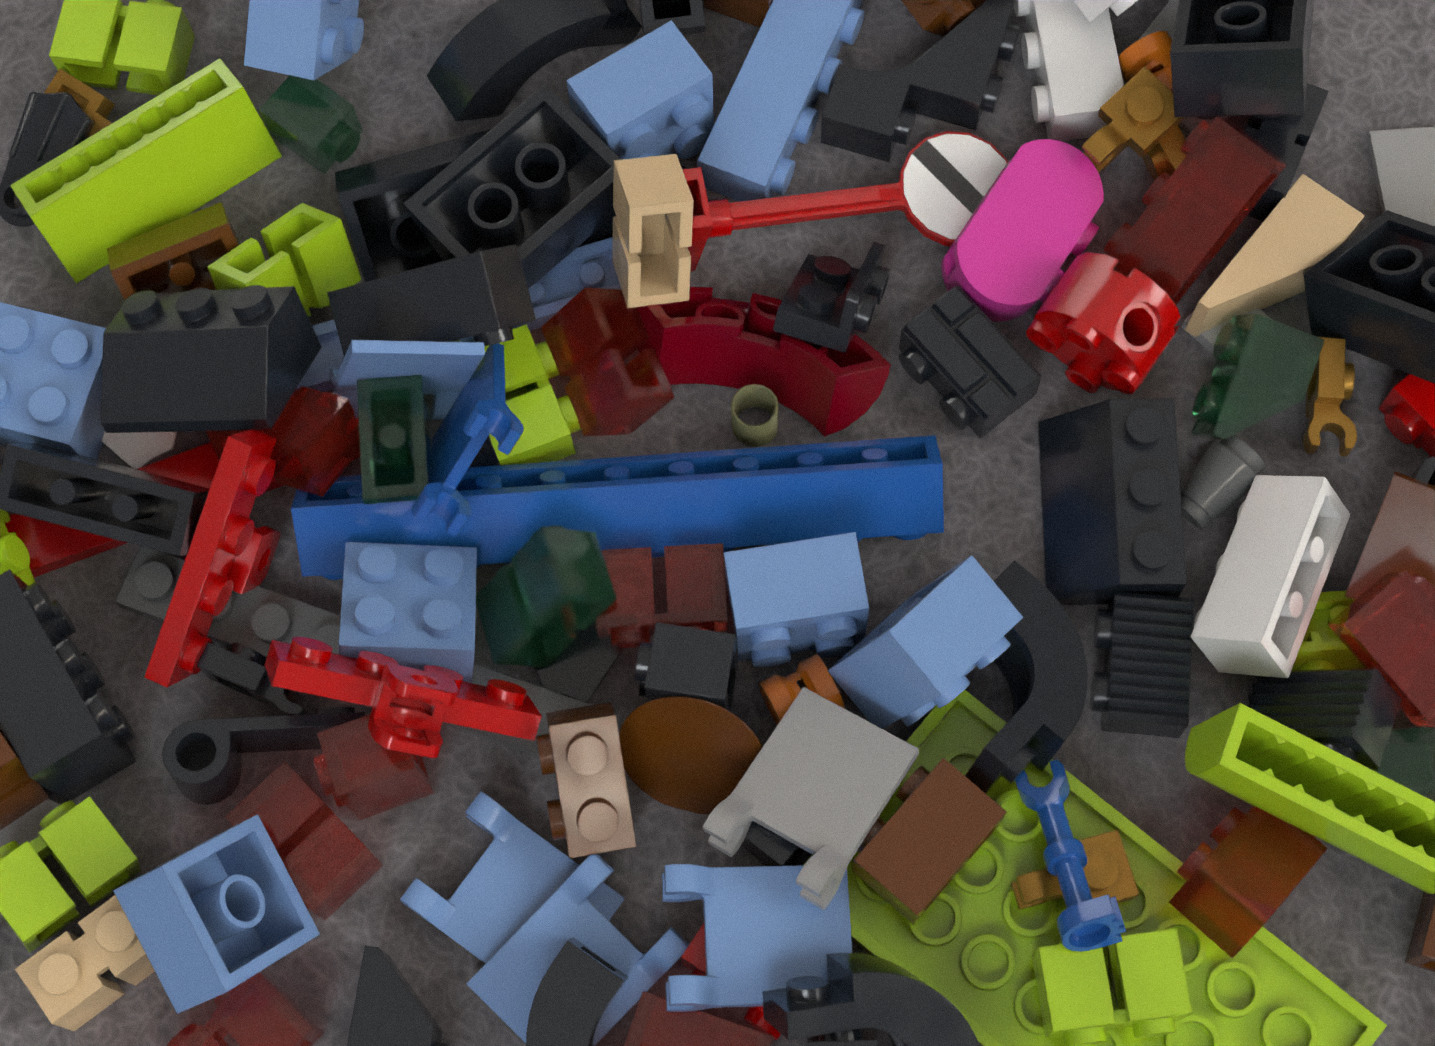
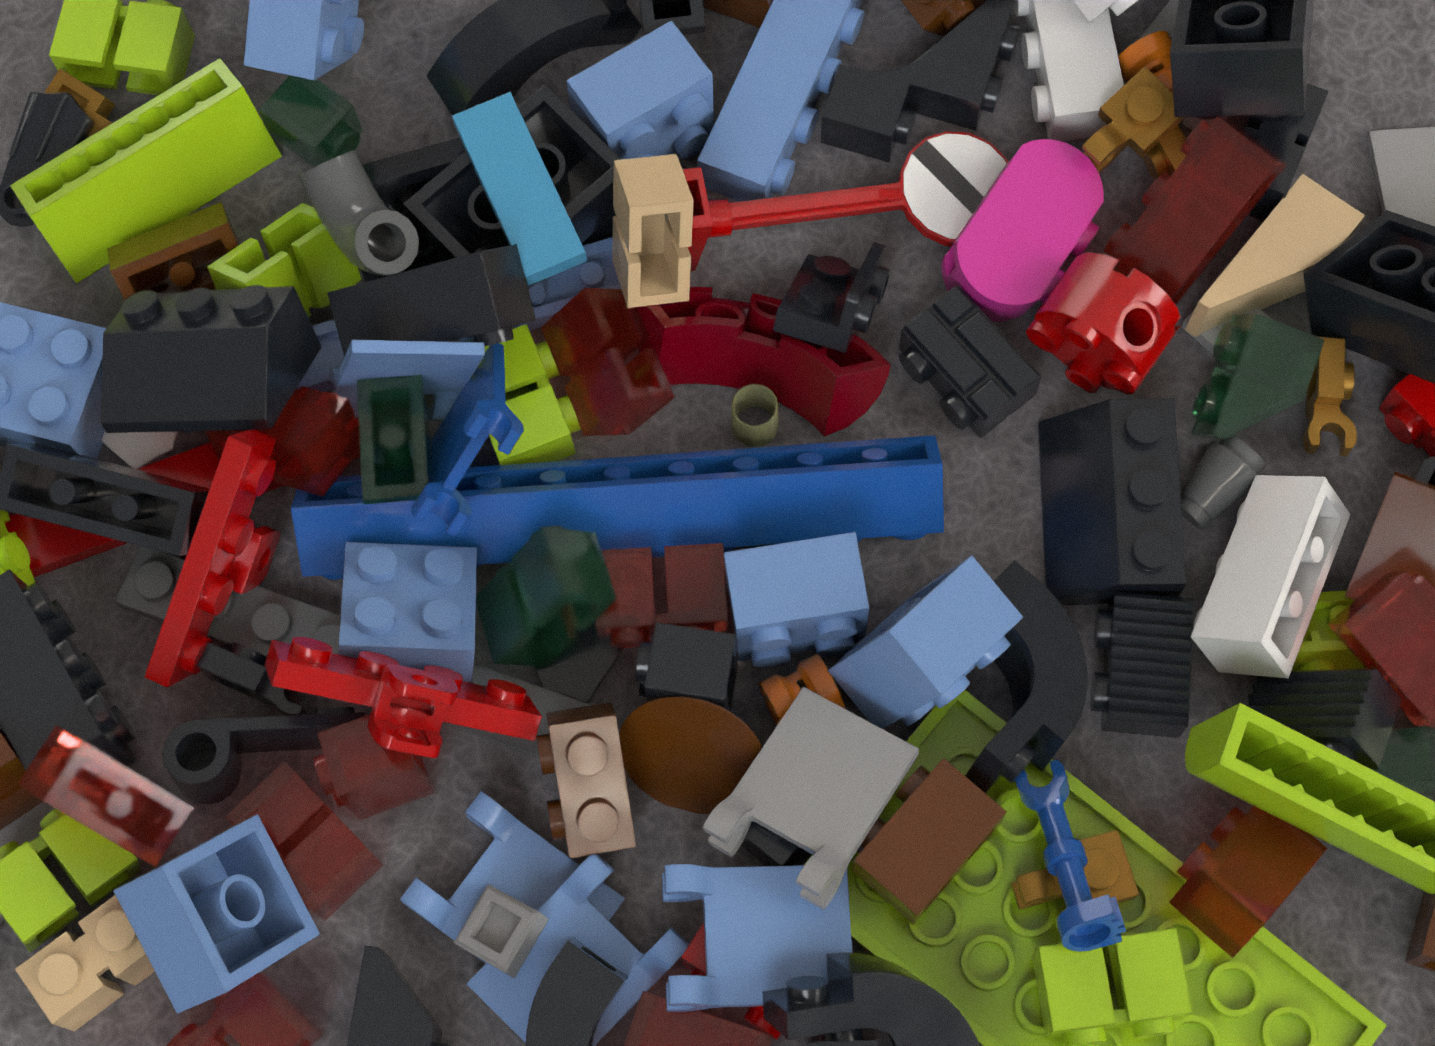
none -> clear red brick [18,725,194,867]
none -> dark grey cylinder [298,149,419,276]
none -> dark azure tile [452,92,587,286]
none -> light grey tile [453,884,549,979]

